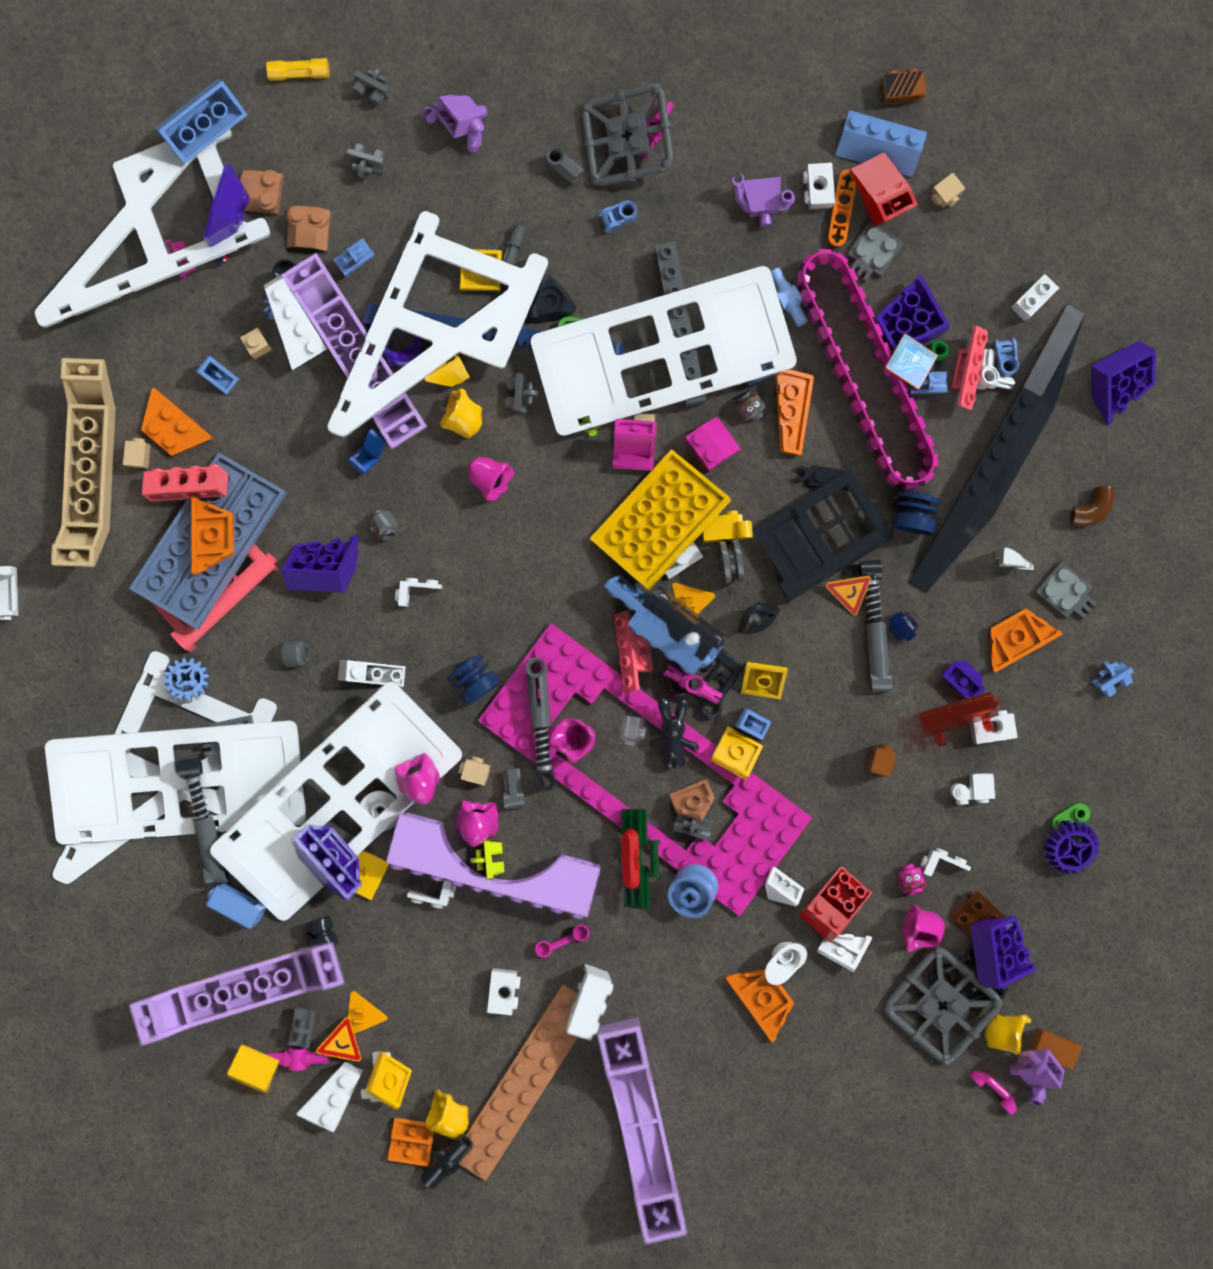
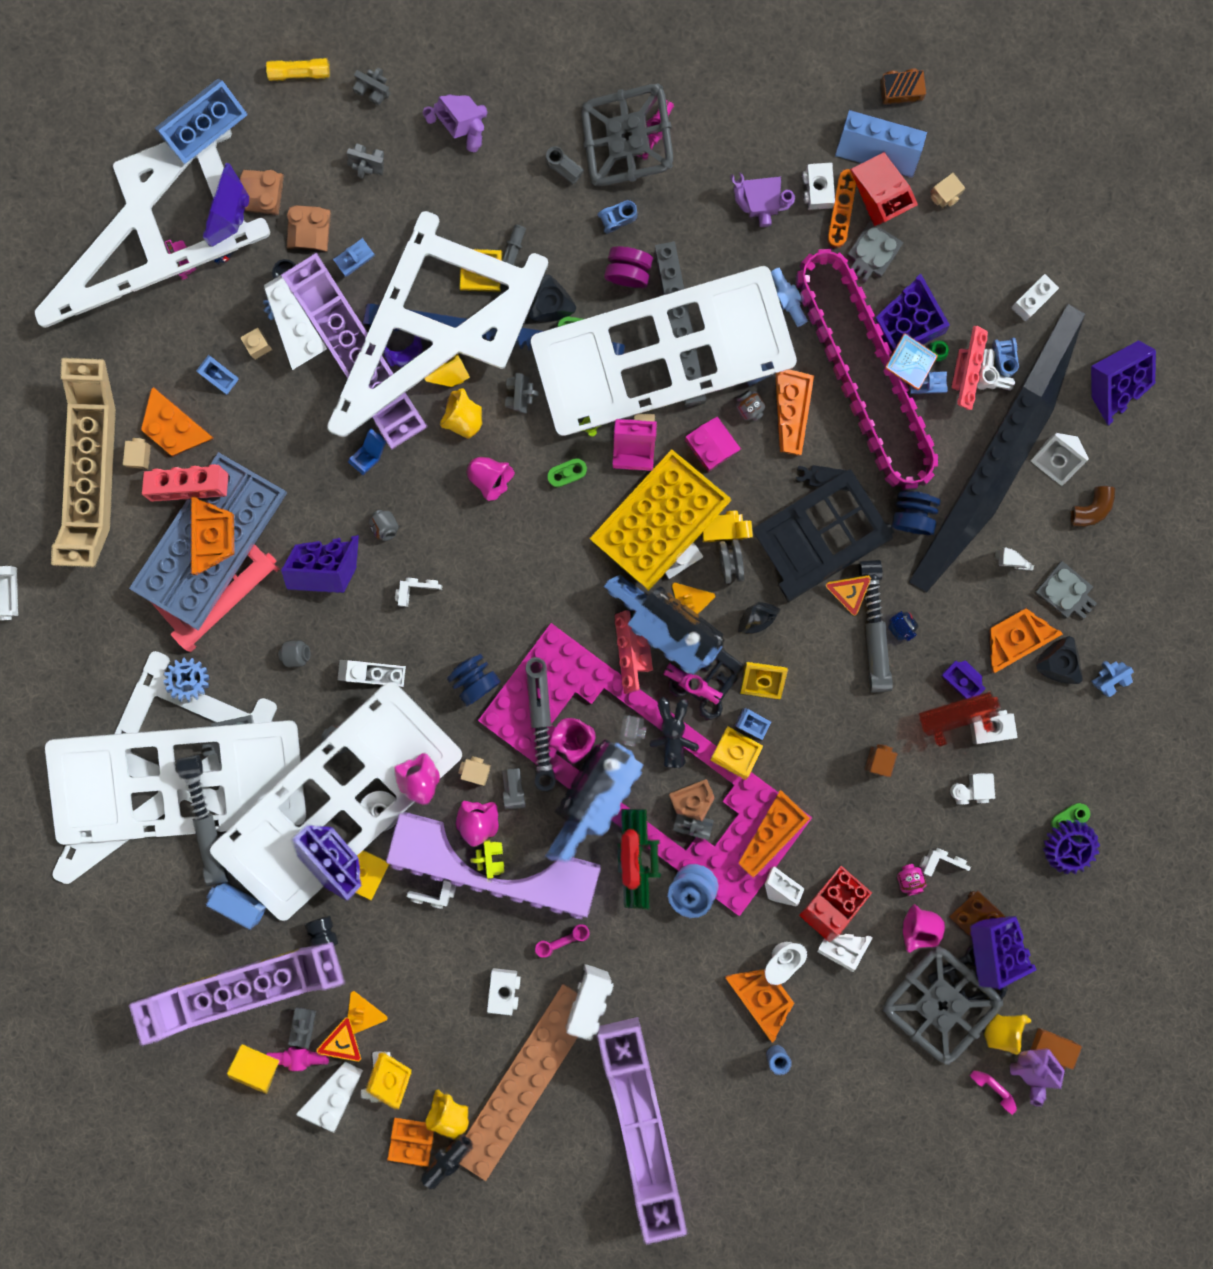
none -> piece [545,739,643,862]
none -> bright green plate [548,459,587,488]
none -> magenta wheel [604,246,653,288]
none -> orange wing [738,790,810,878]
none -> medium blue pin [766,1045,791,1074]
none -> white slope [1031,433,1089,486]
none -> black hat [1036,636,1083,684]

